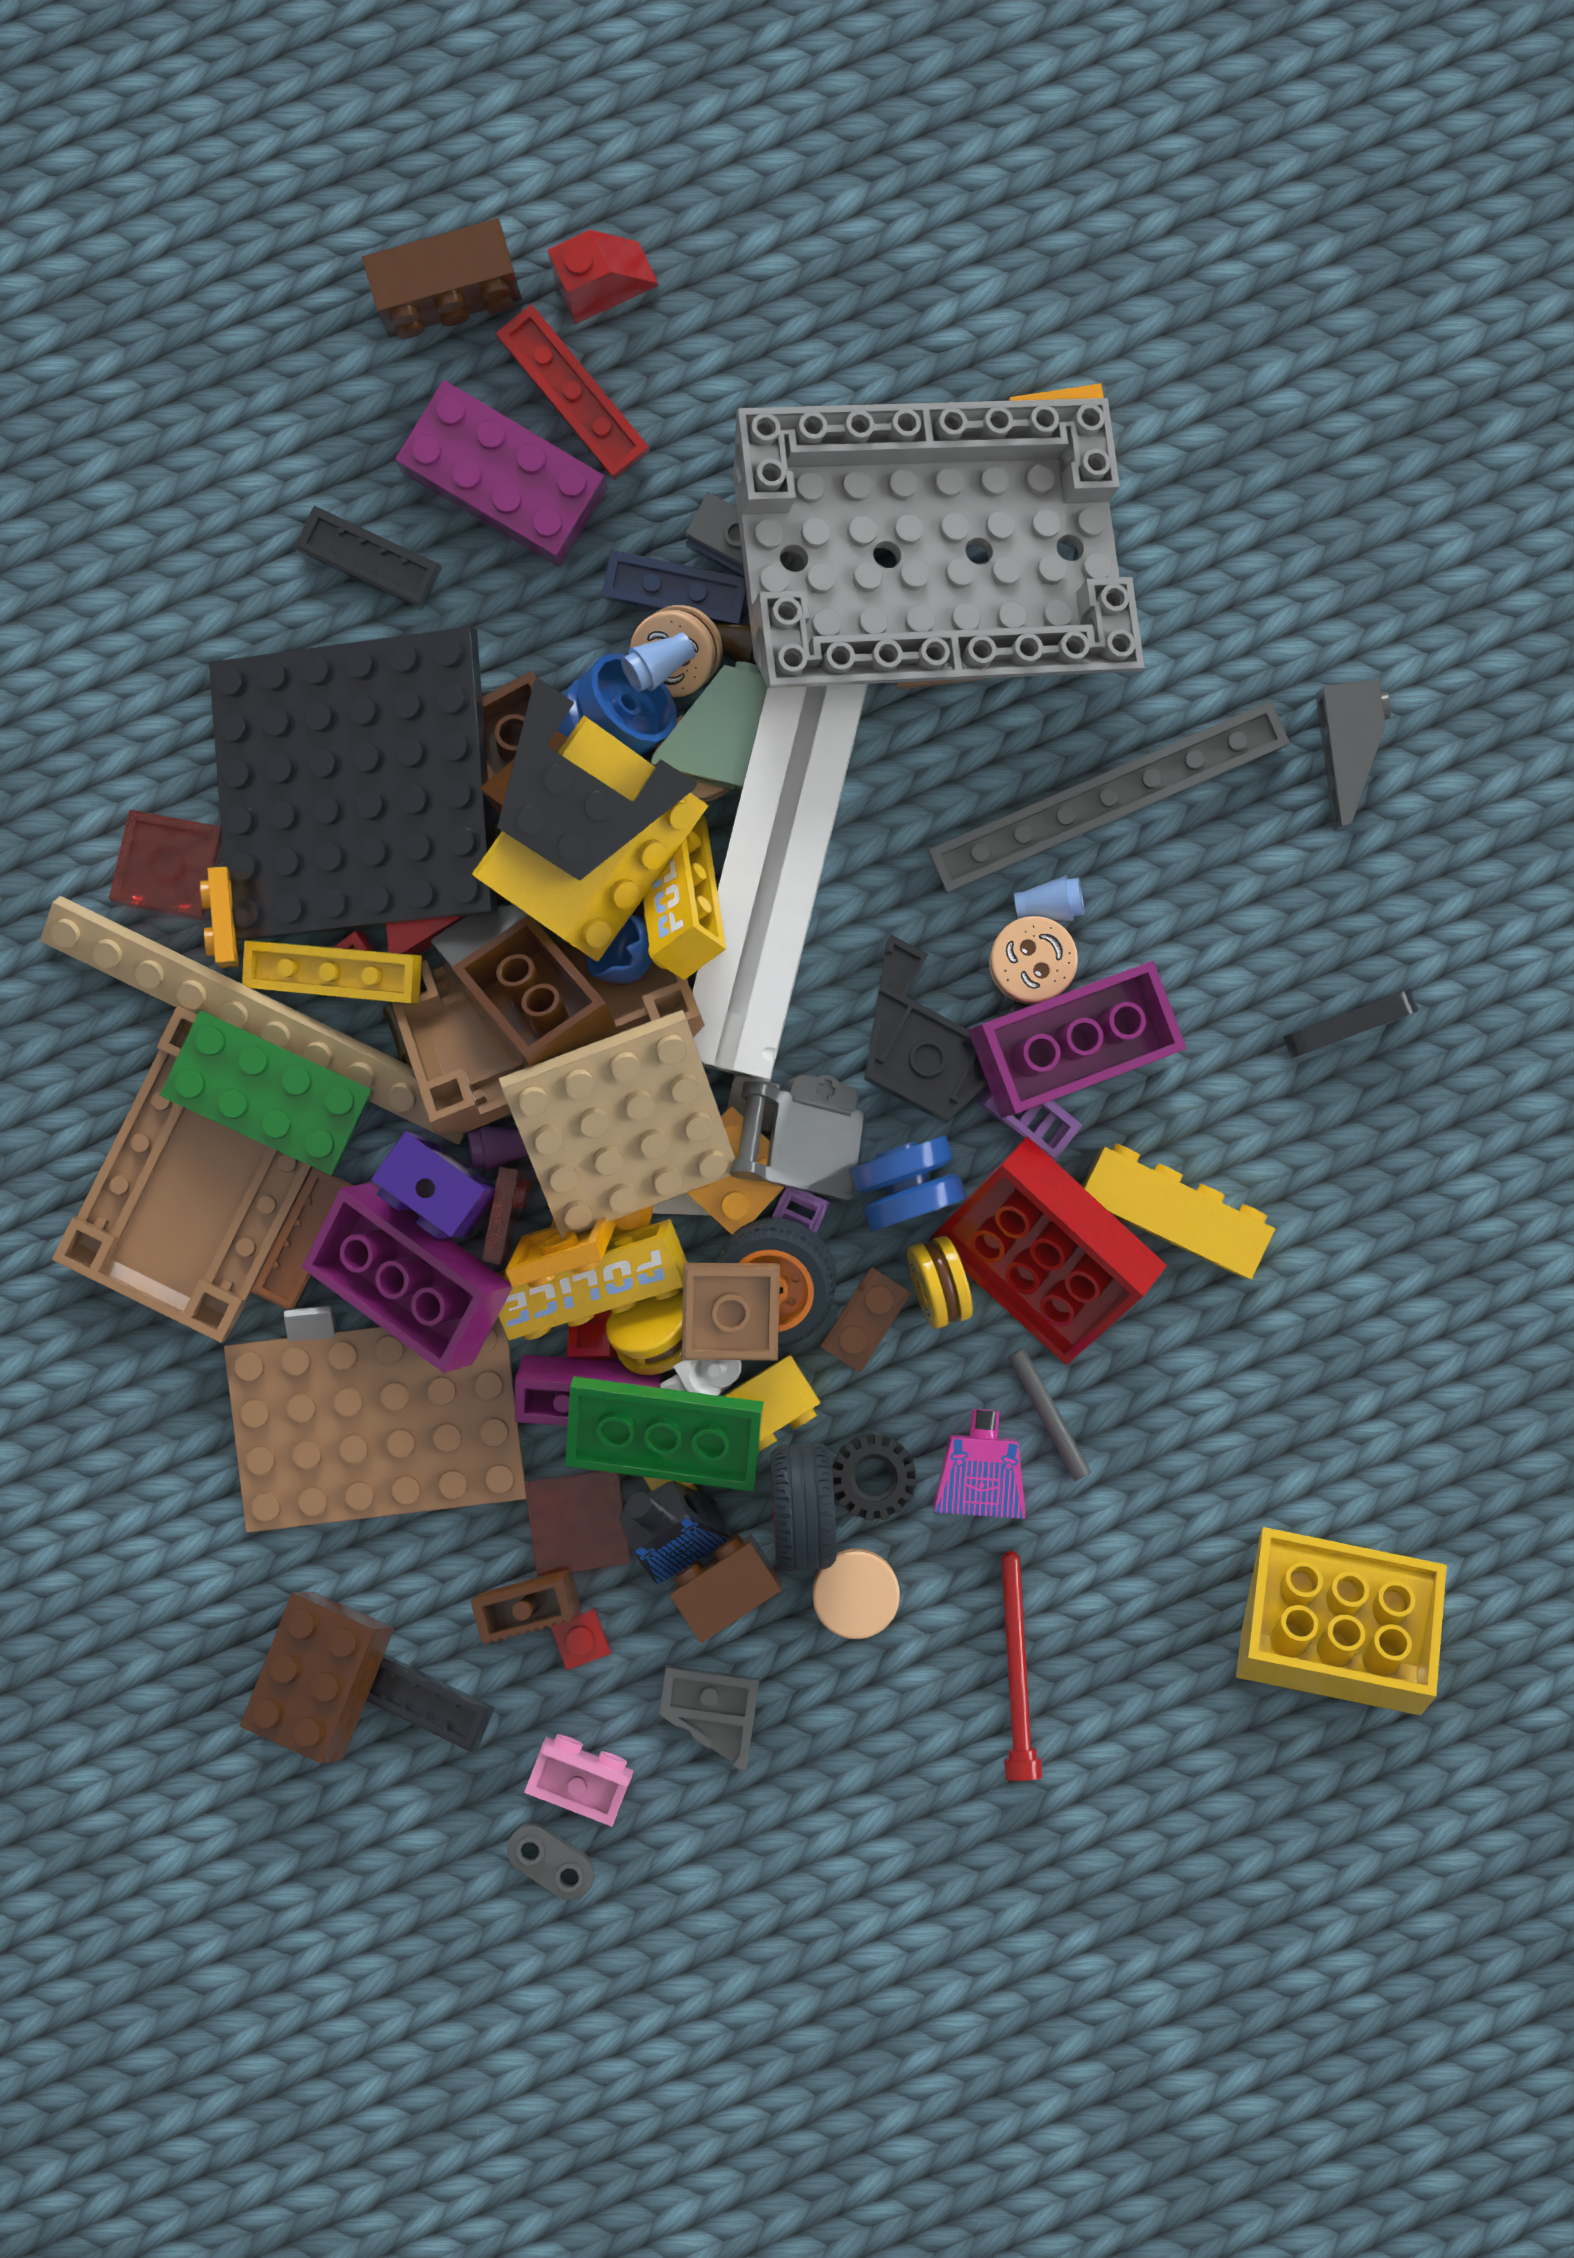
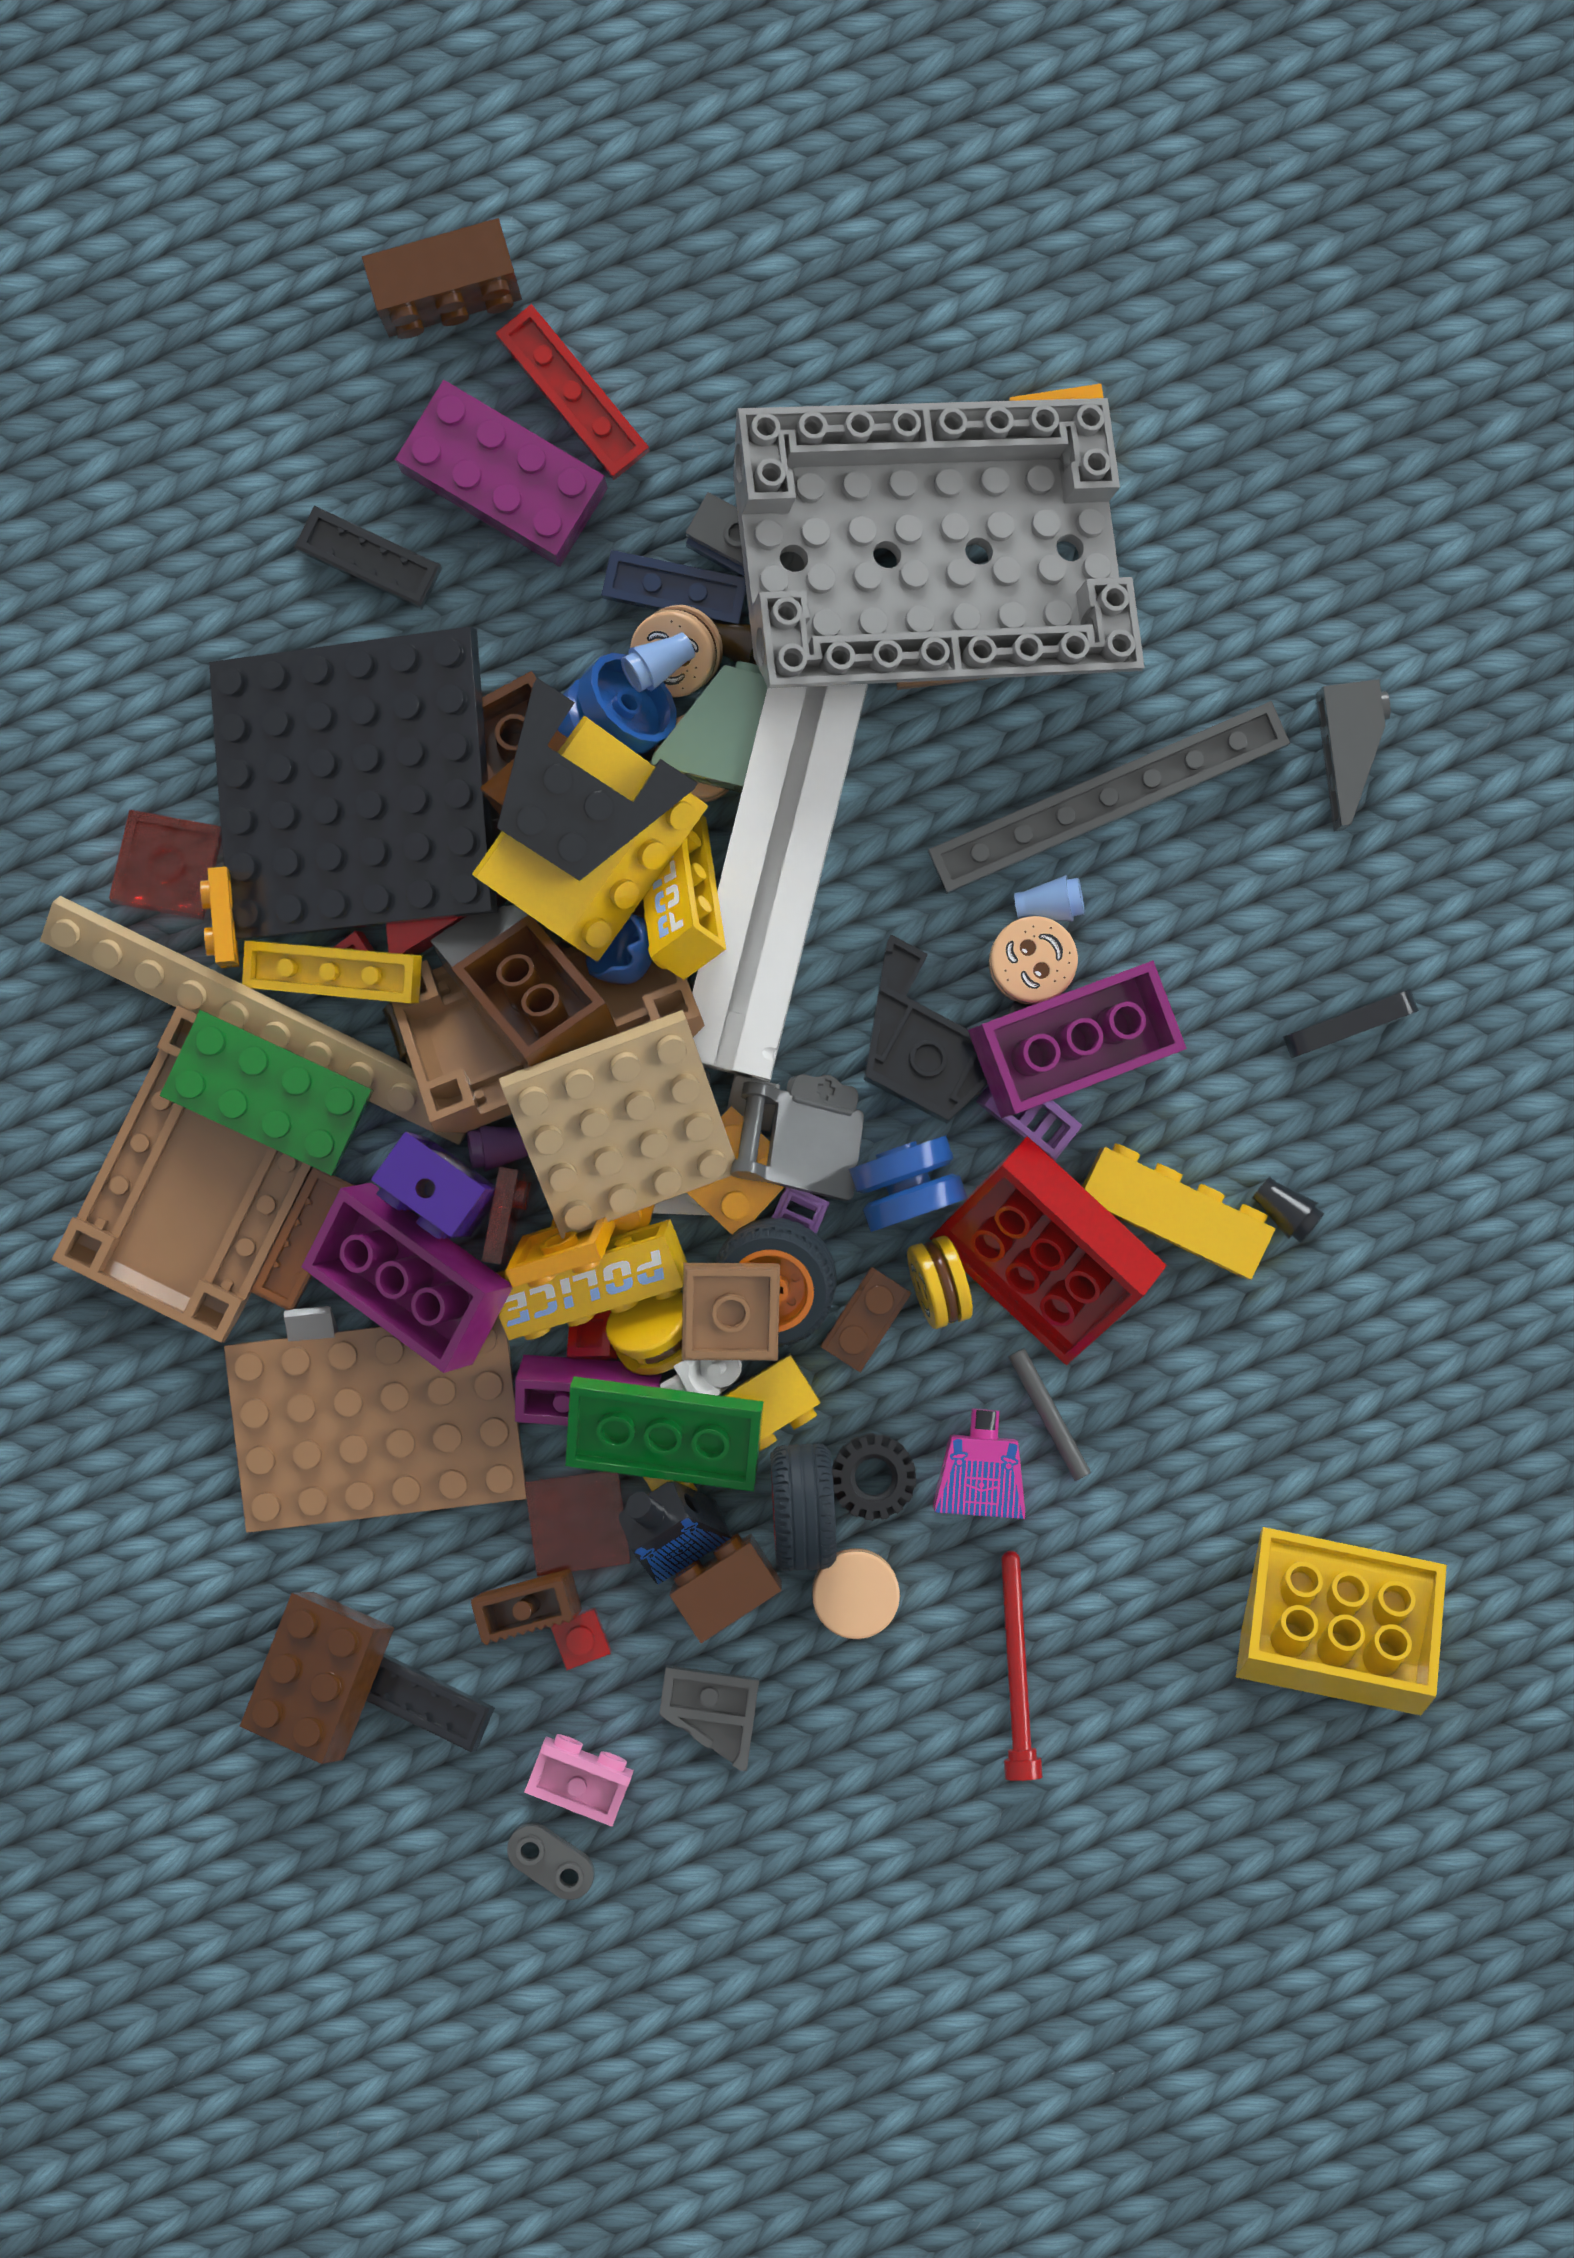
red slope [547,229,659,325] -> none
none -> black cone [1252,1177,1324,1243]

